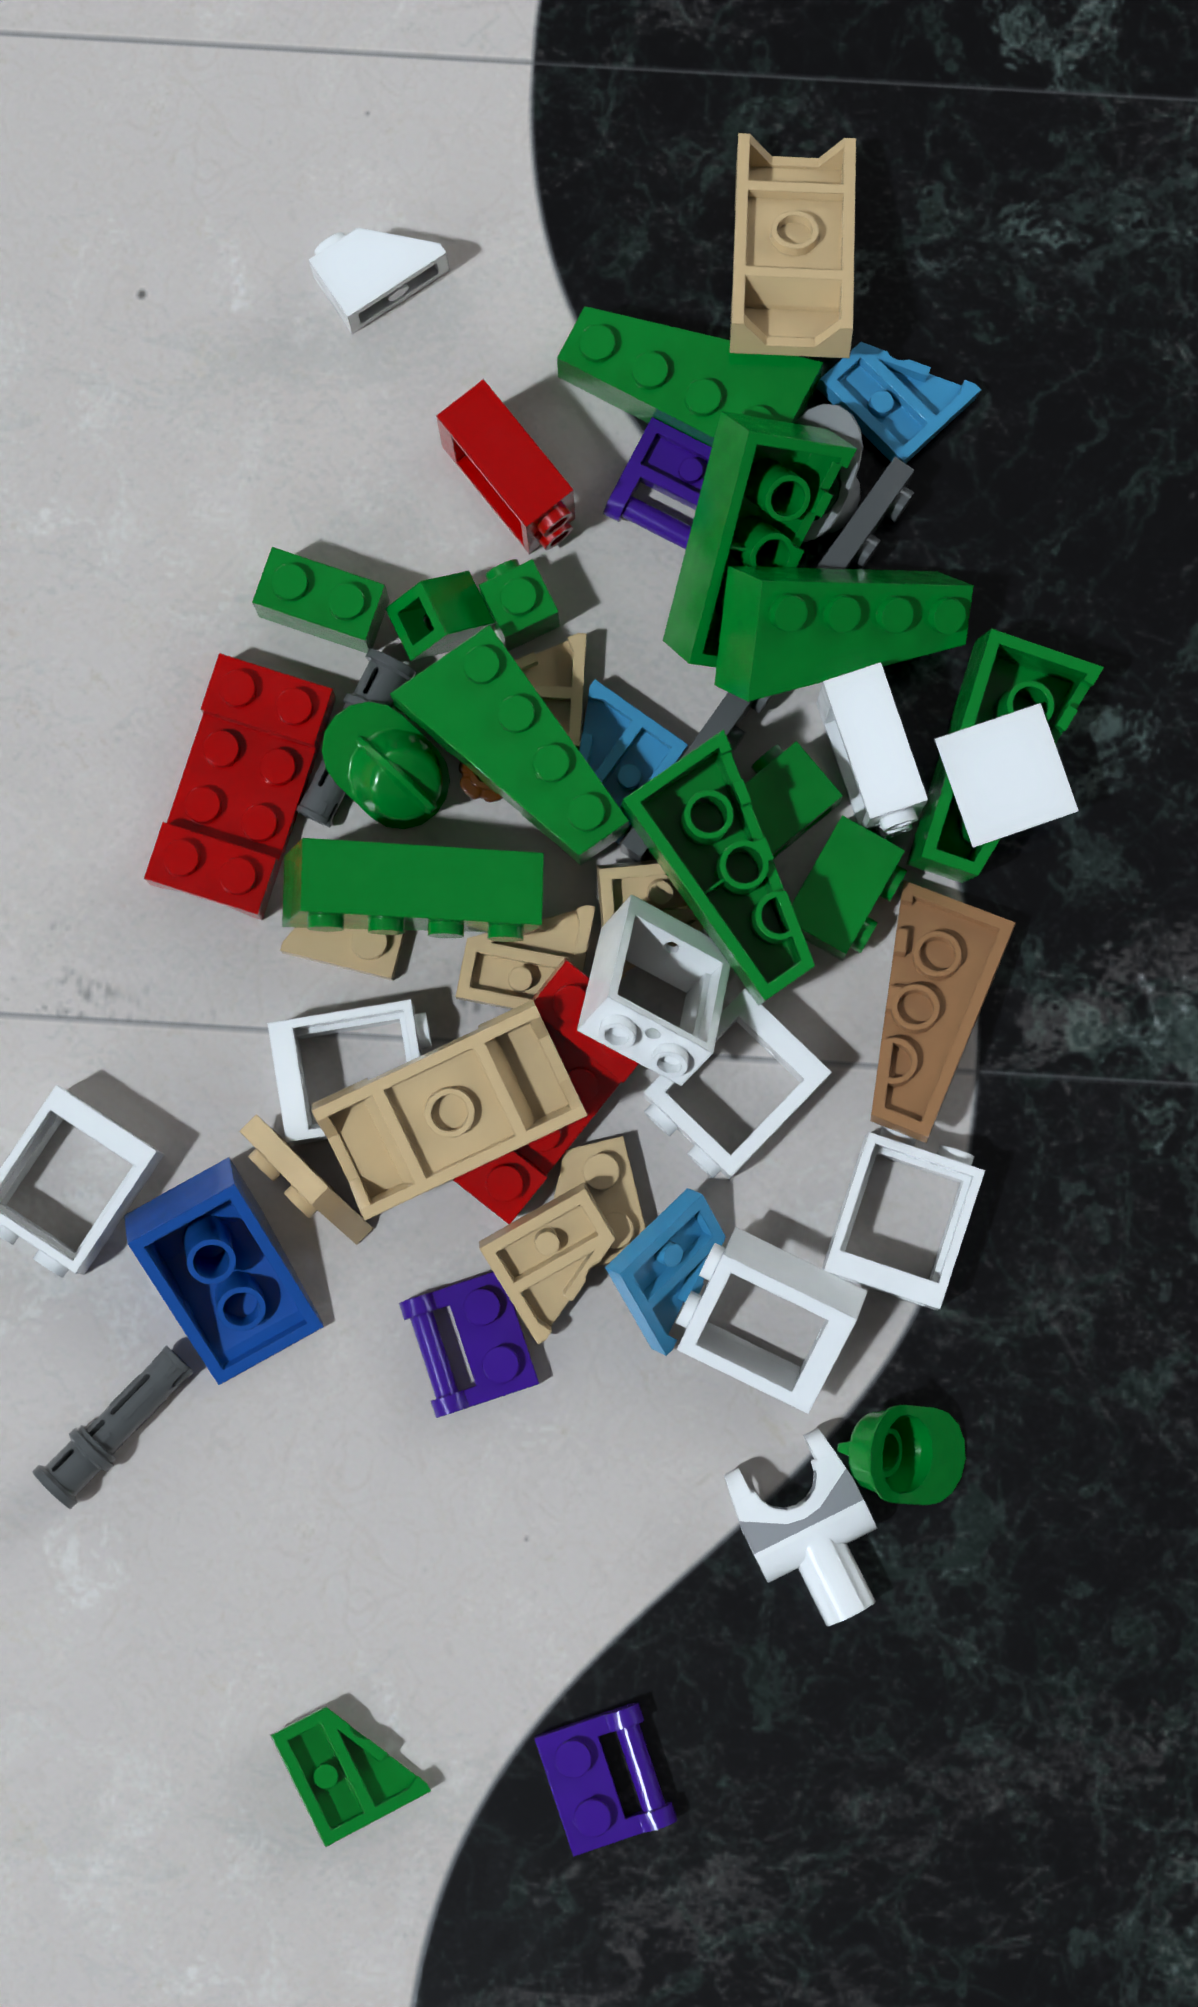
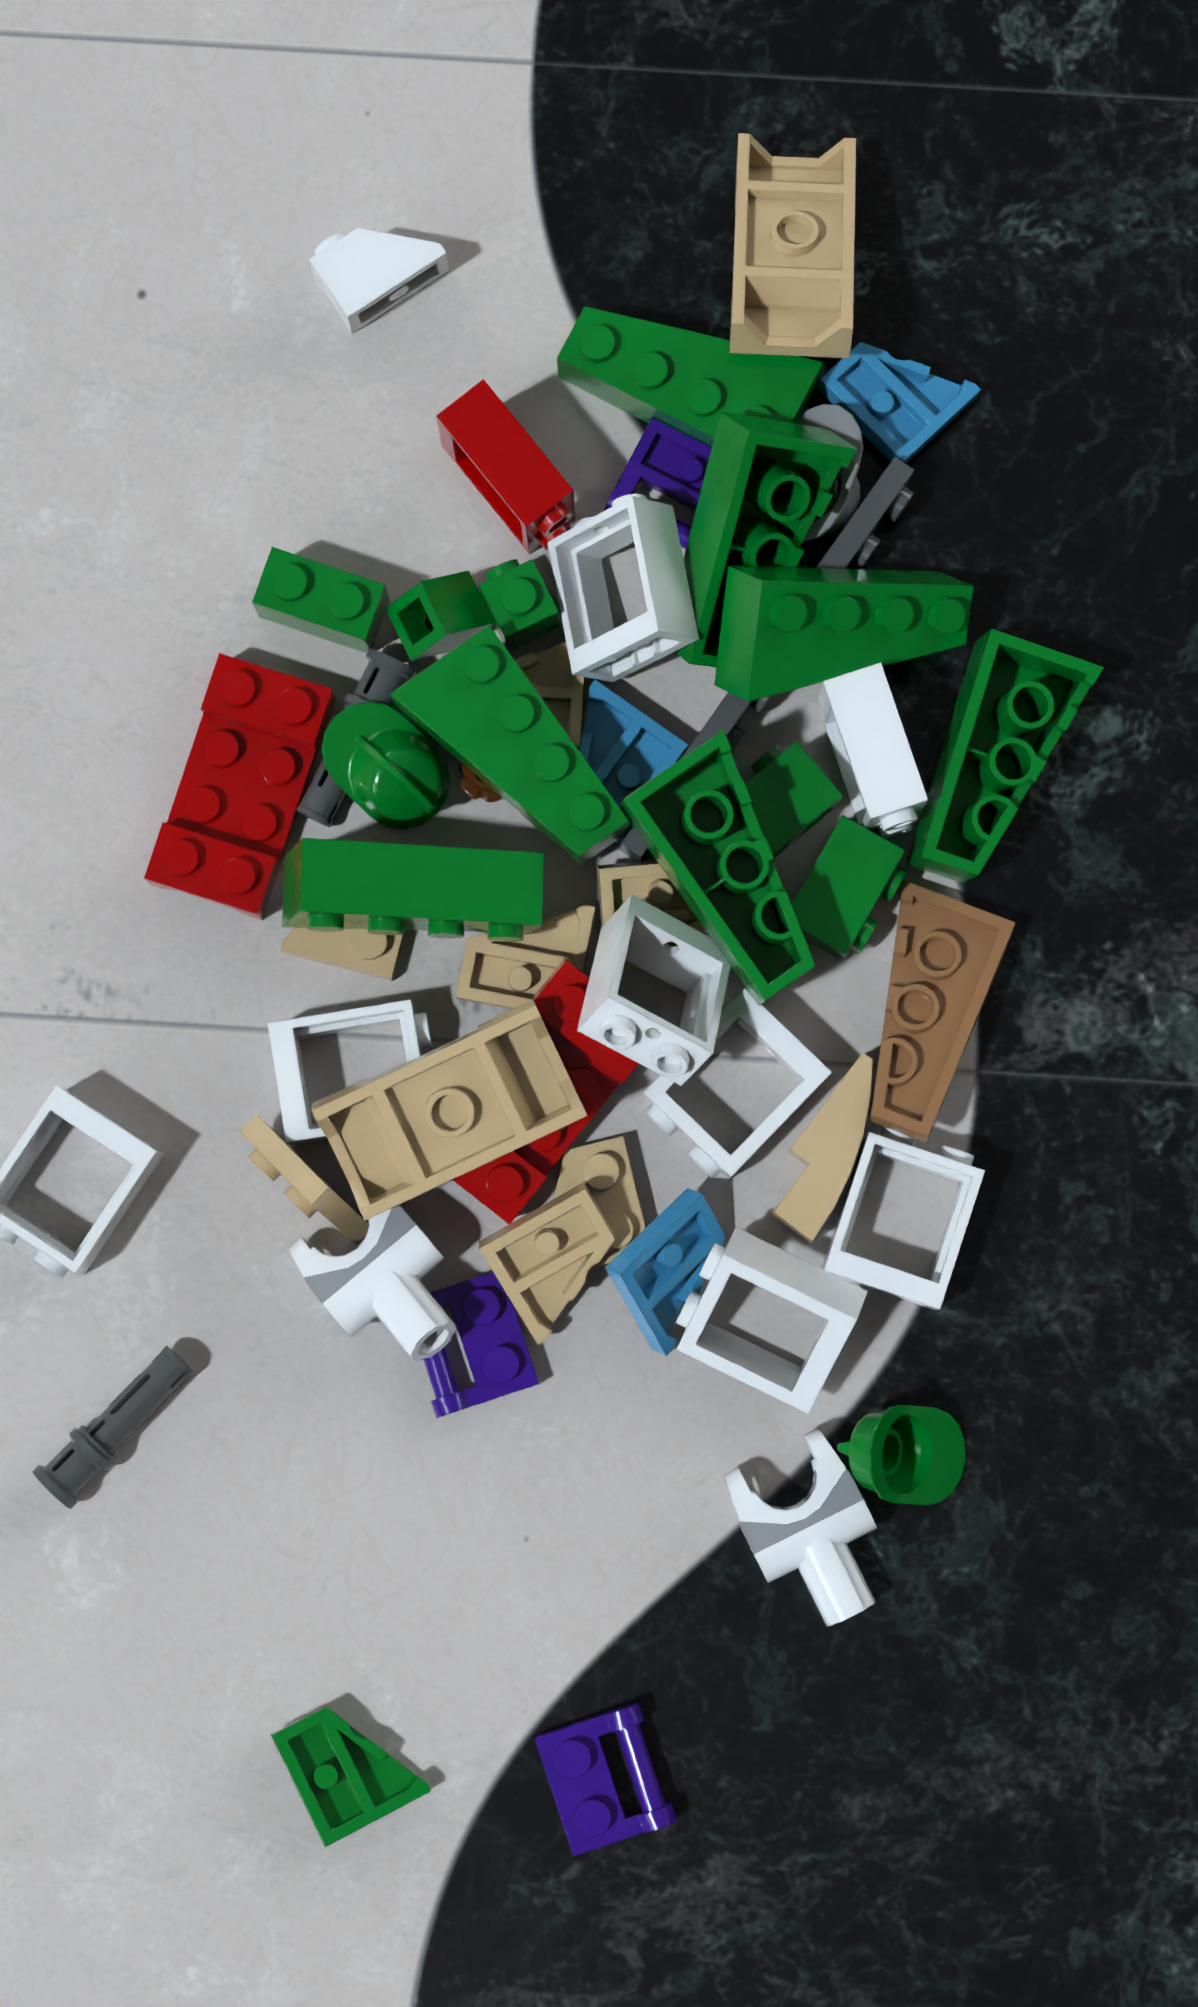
blue slope [124,1157,324,1385] -> none
white sticker [935,703,1079,847] -> none
none -> white connector [289,1205,456,1361]
none -> white window [548,494,699,682]
none -> tan slope [771,1053,873,1243]

